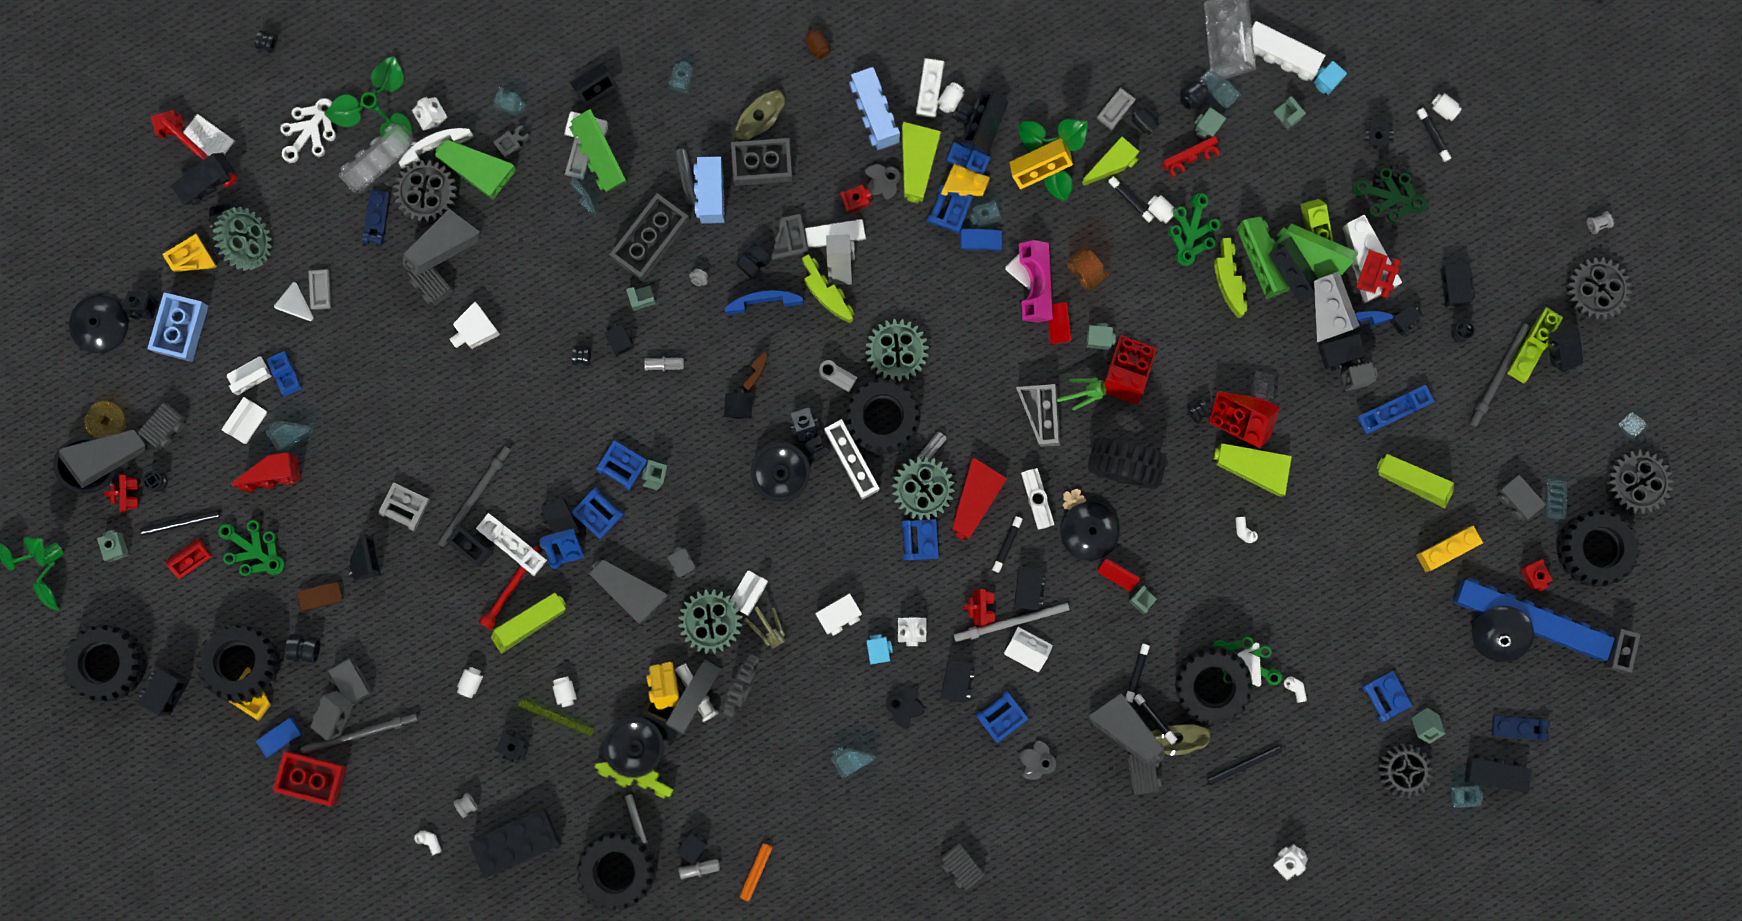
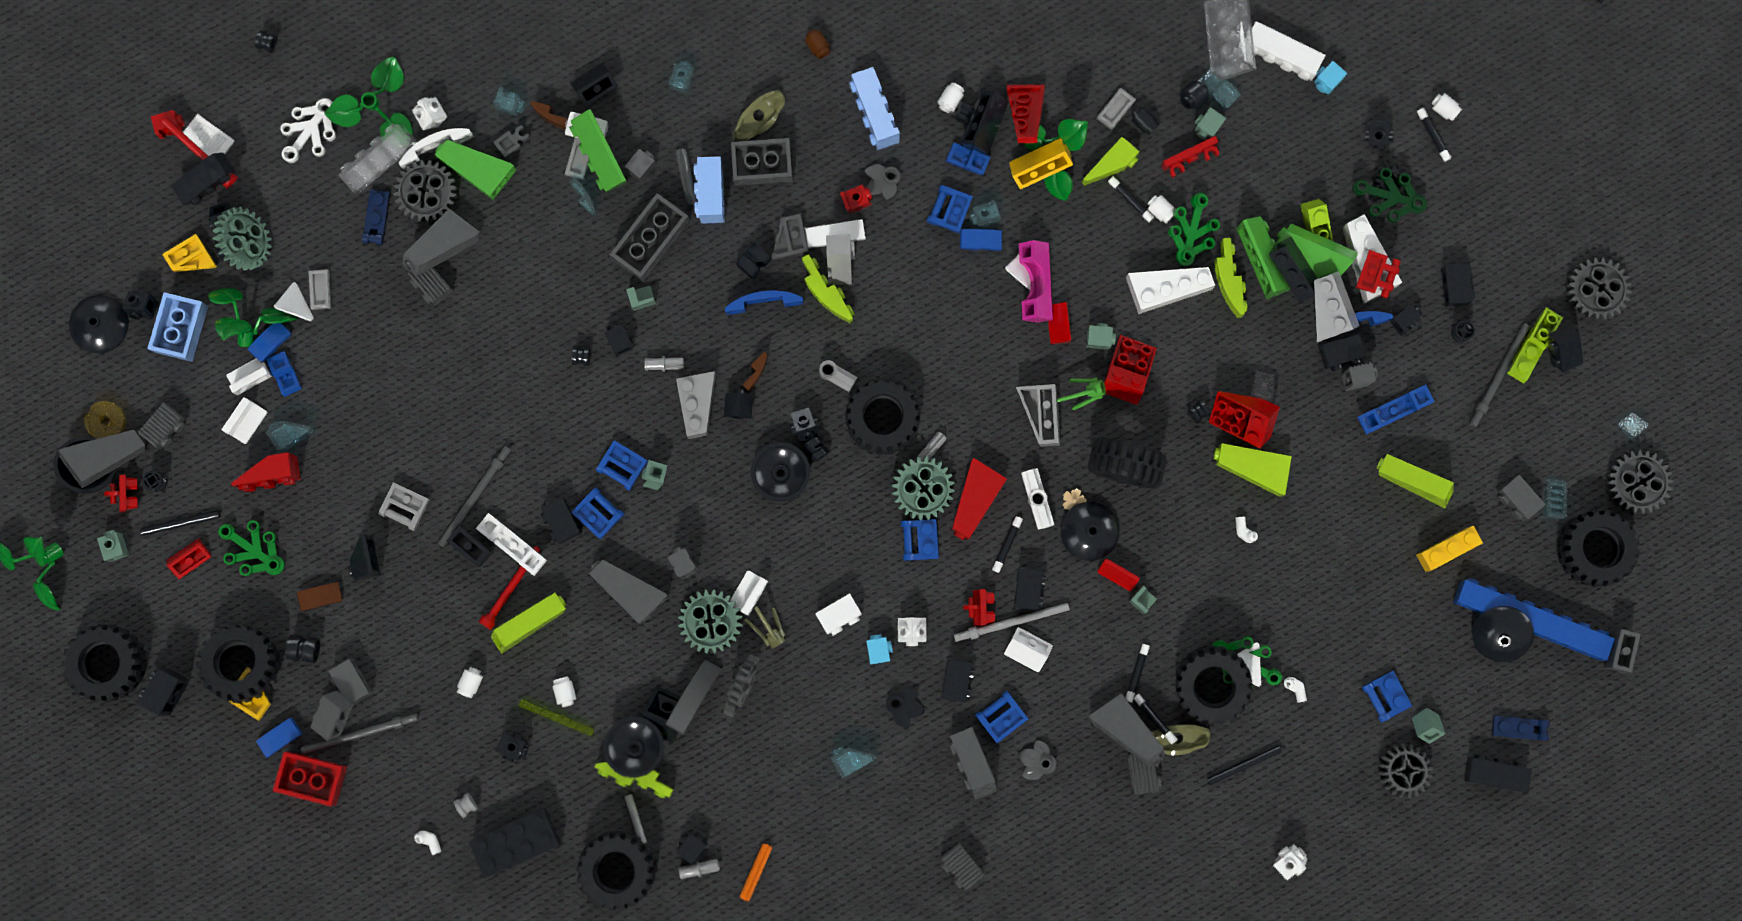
white torso [450,302,500,349] -> none
blue plate [540,528,584,569] -> none
yellow brick [646,662,680,710] -> none
white pin [675,663,719,722] -> none
light grey plate [689,269,708,286] -> none
white brick [824,419,879,500] -> none
sand green gear [866,319,929,383] -> none
lime slope [902,122,941,203] -> none
white tile [916,58,944,118] -> none
yellow wing [941,164,990,196] -> none
clear orange brick [1066,245,1110,291] -> none
sand green panel [1274,96,1306,130] -> none
clear light blue brick [1450,785,1483,808] -> none
red brick [1520,559,1553,591] -> none
light grey bush [1587,211,1614,234] -> none
none -> green plant [208,288,297,347]
none -> blue slope [248,323,291,363]
none -> reddish brown slope [531,101,568,130]
none -> flat silver brick [625,149,656,182]
none -> light grey wedge [676,371,716,439]
none -> dark grey wedge [949,727,997,800]
none -> red wing [1006,85,1045,143]
none -> white wedge [1126,267,1215,314]

